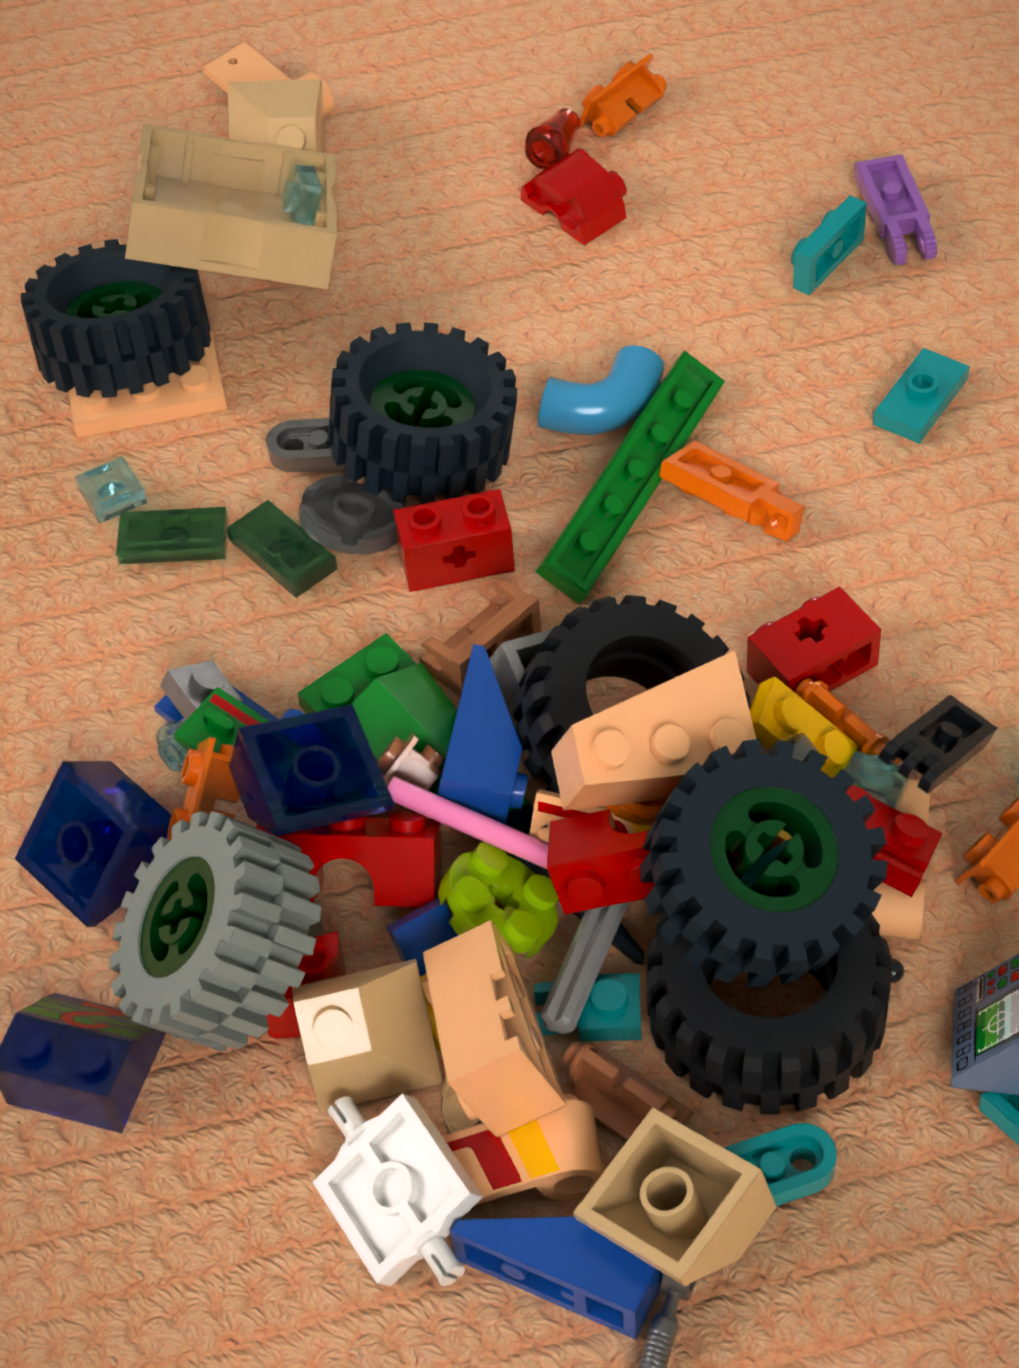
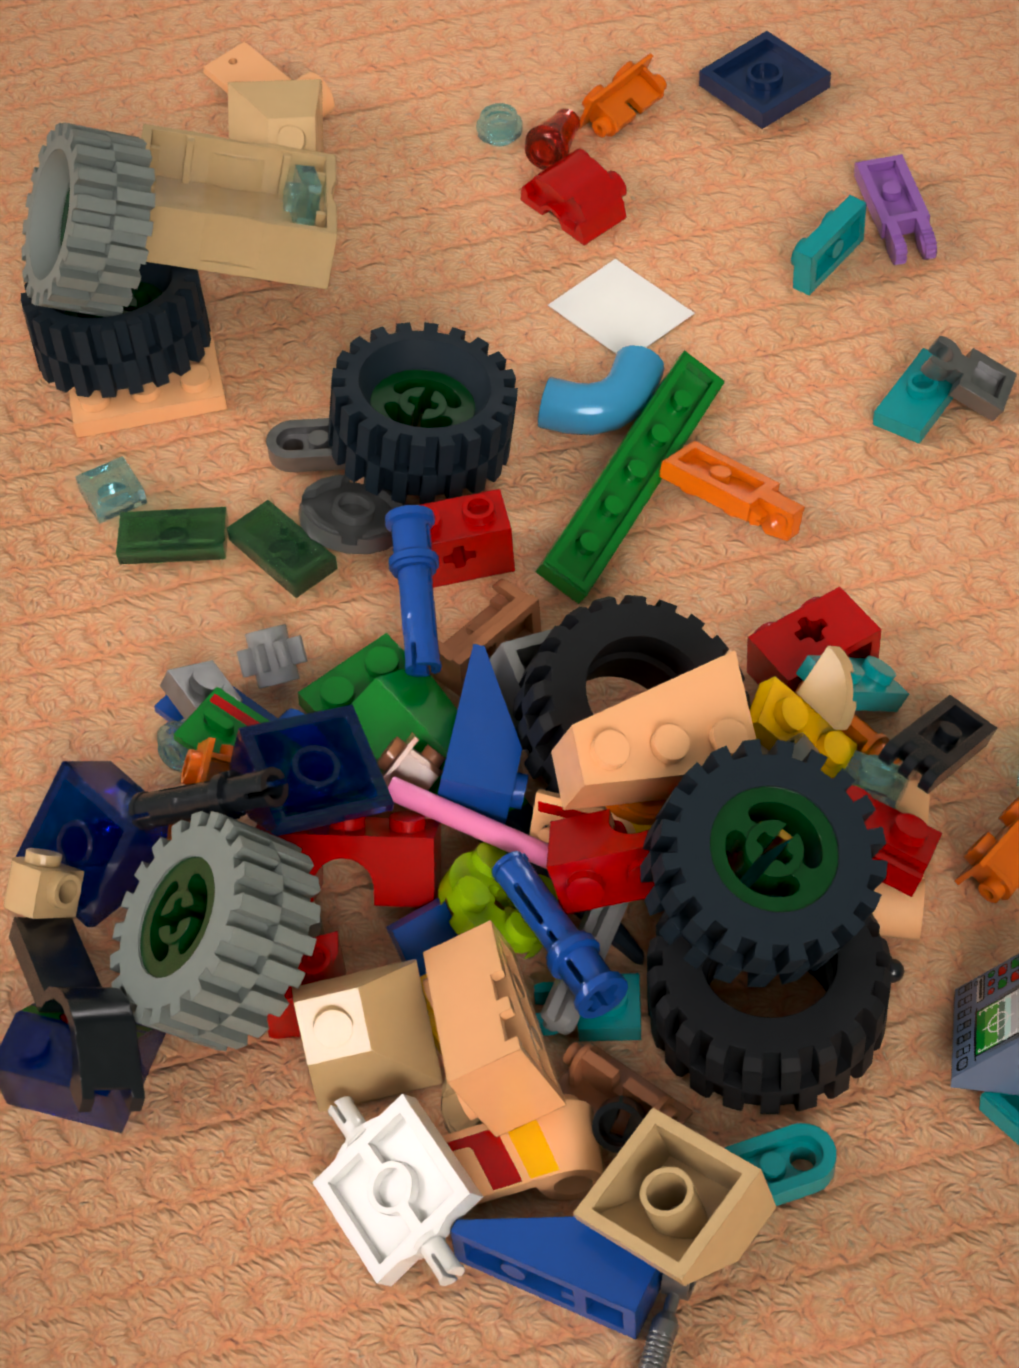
none -> tan plate [3,848,84,919]
none -> black piece [9,917,145,1112]
none -> light grey wheel [22,122,156,317]
none -> black pin [129,767,289,831]
none -> light grey gear [237,624,308,689]
none -> blue pin [385,505,442,677]
none -> clear light blue plate [476,103,523,146]
none -> blue pin [492,851,628,1019]
none -> white sticker [548,259,695,354]
none -> black hinge [592,1095,646,1153]
none -> dark blue plate [699,31,831,129]
none -> tan tile [796,646,857,730]
none -> teal plate [796,655,909,712]
none -> flat silver plate [920,336,1017,422]

